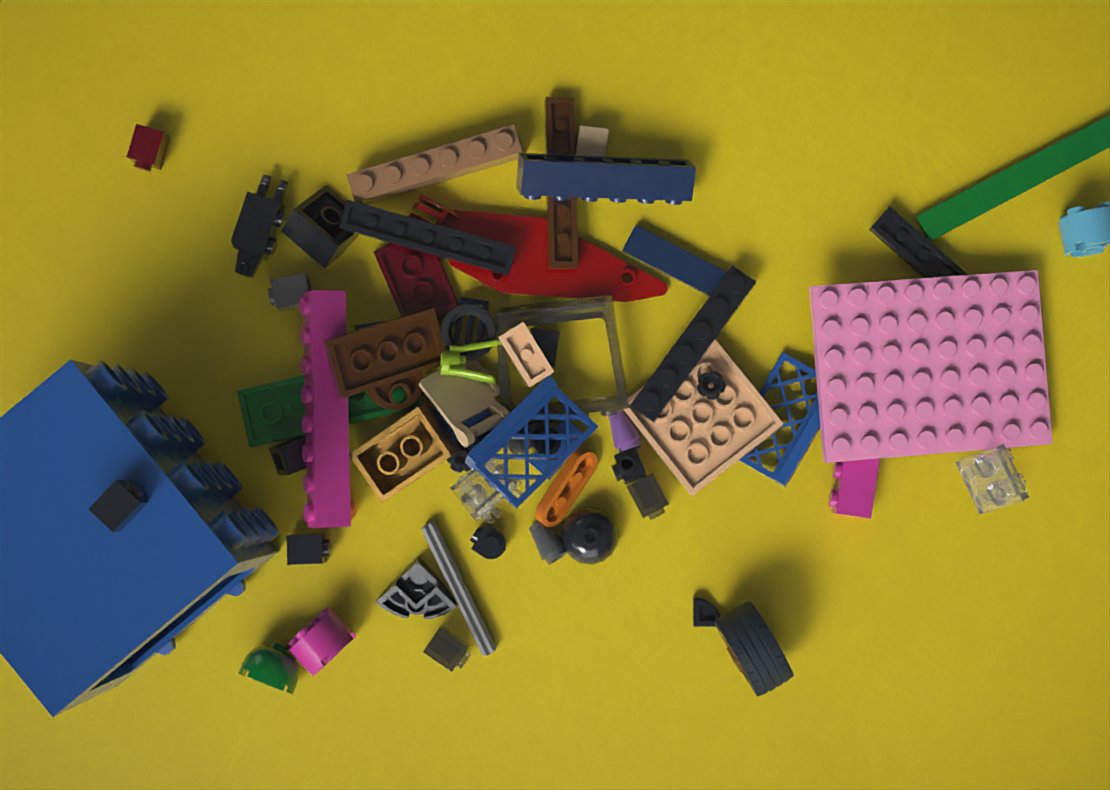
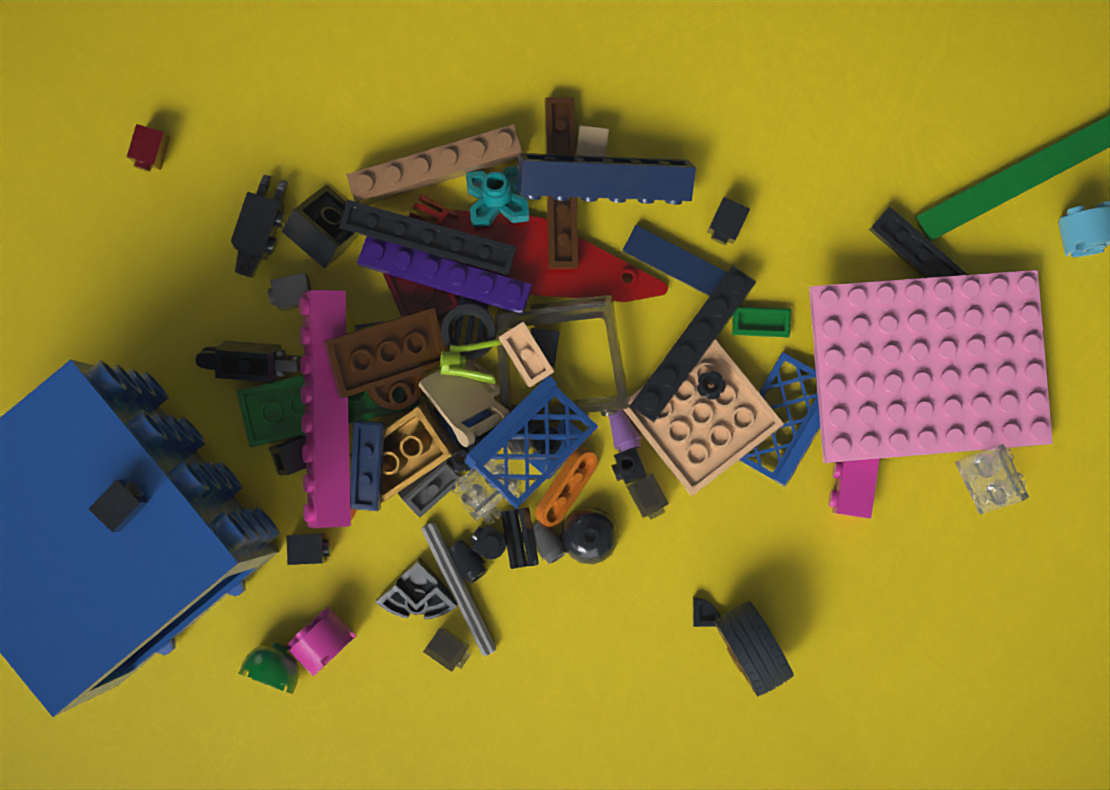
none -> black hinge [195,341,301,382]
none -> dark blue tile [350,420,385,511]
none -> dark purple plate [357,236,532,314]
none -> dark grey slope [398,460,463,518]
none -> black cone [449,539,488,584]
none -> teal plant [466,166,530,228]
none -> black tile [501,507,539,569]
none -> black brick [707,197,750,245]
none -> green tile [732,307,791,338]

